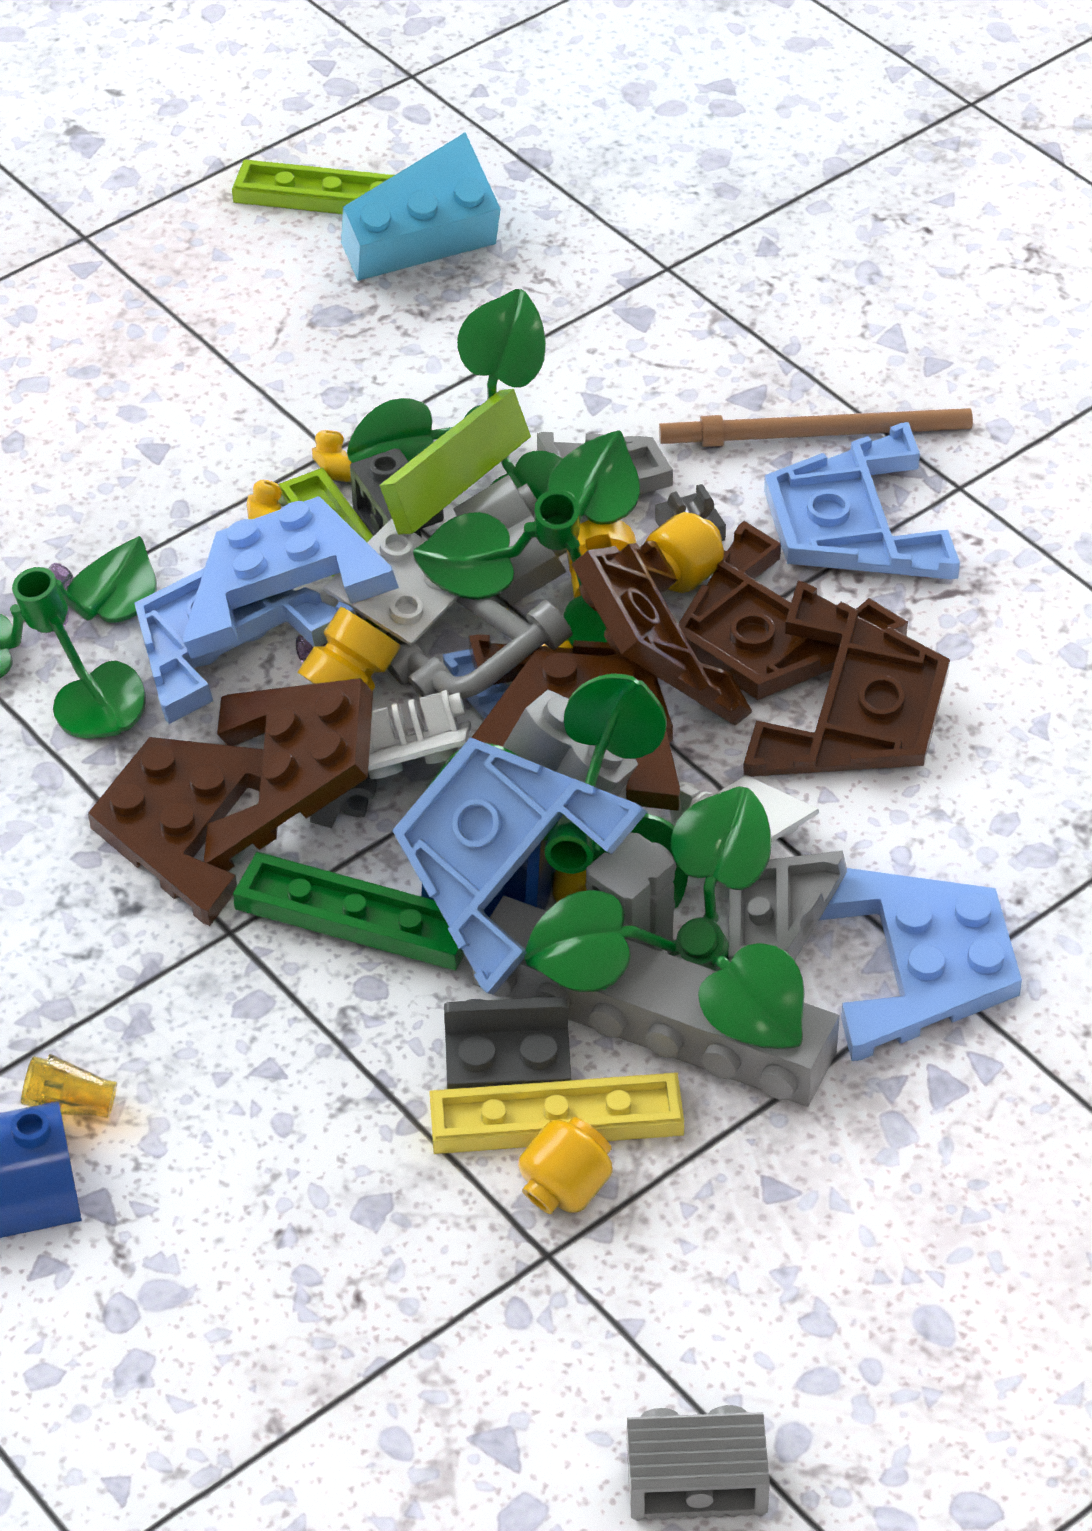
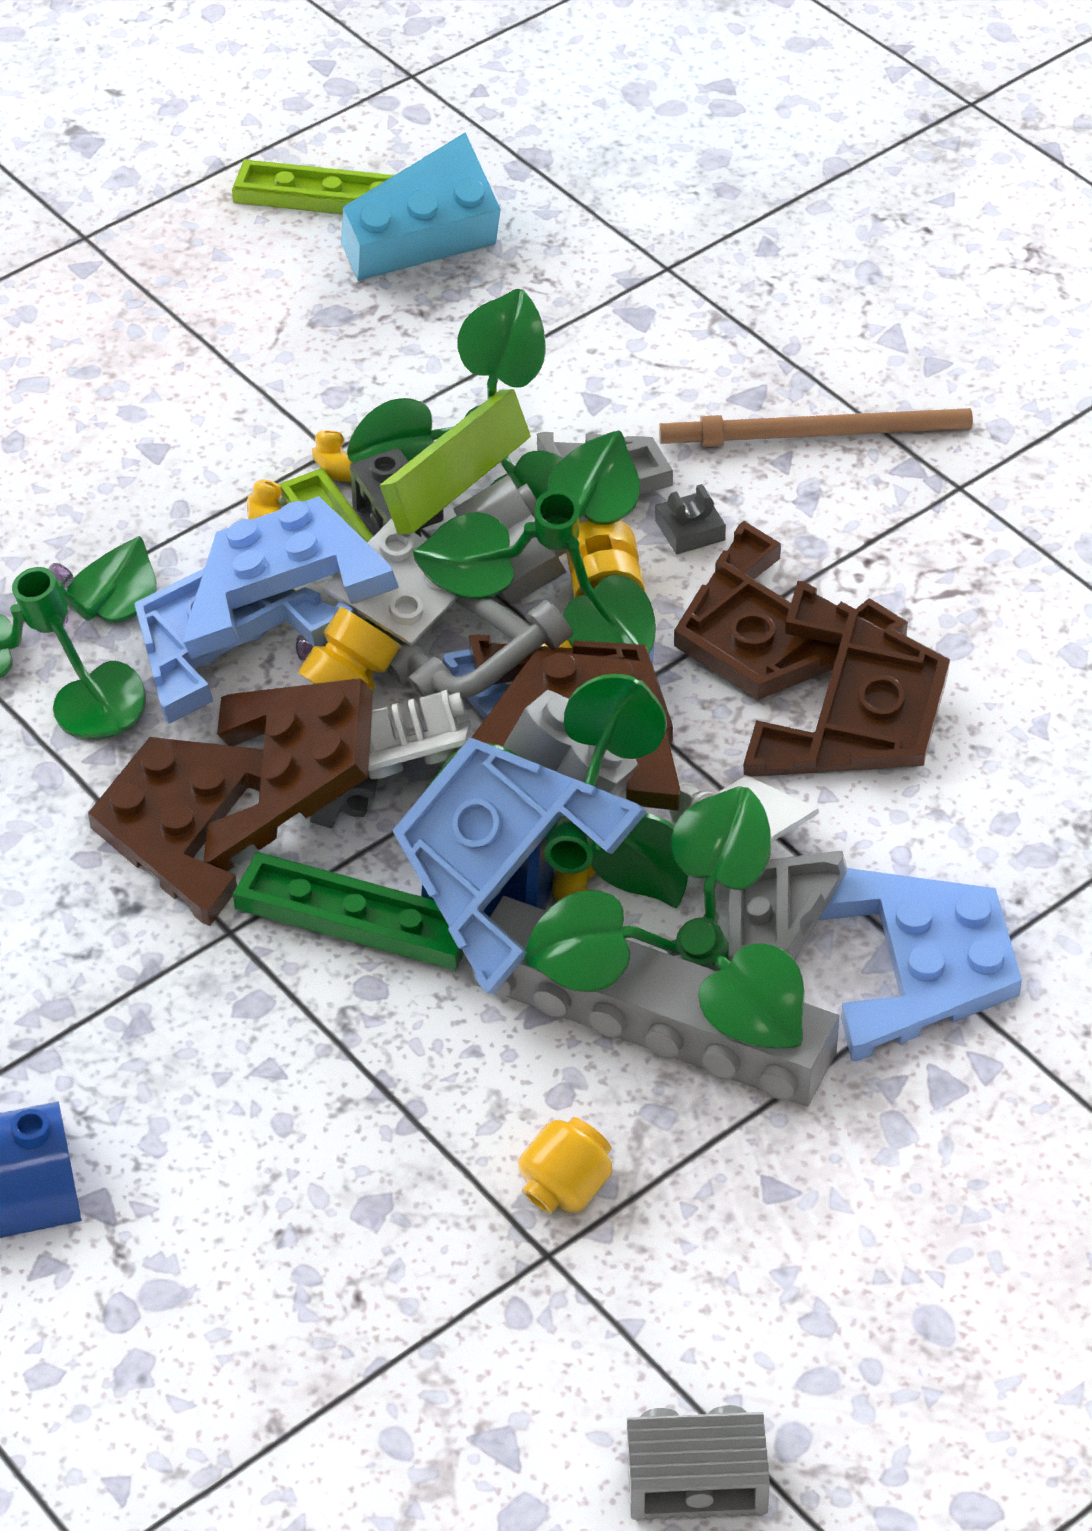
clear yellow cone [21,1053,118,1118] -> none
light yellow tile [429,1072,684,1154] -> none
dark grey bracket [444,996,571,1089] -> none
reddish brown wing [571,540,753,725] -> none
light grey brick [586,832,676,951] -> none
yellow head [644,512,724,593] -> none
light blue wing [764,422,960,579] -> none

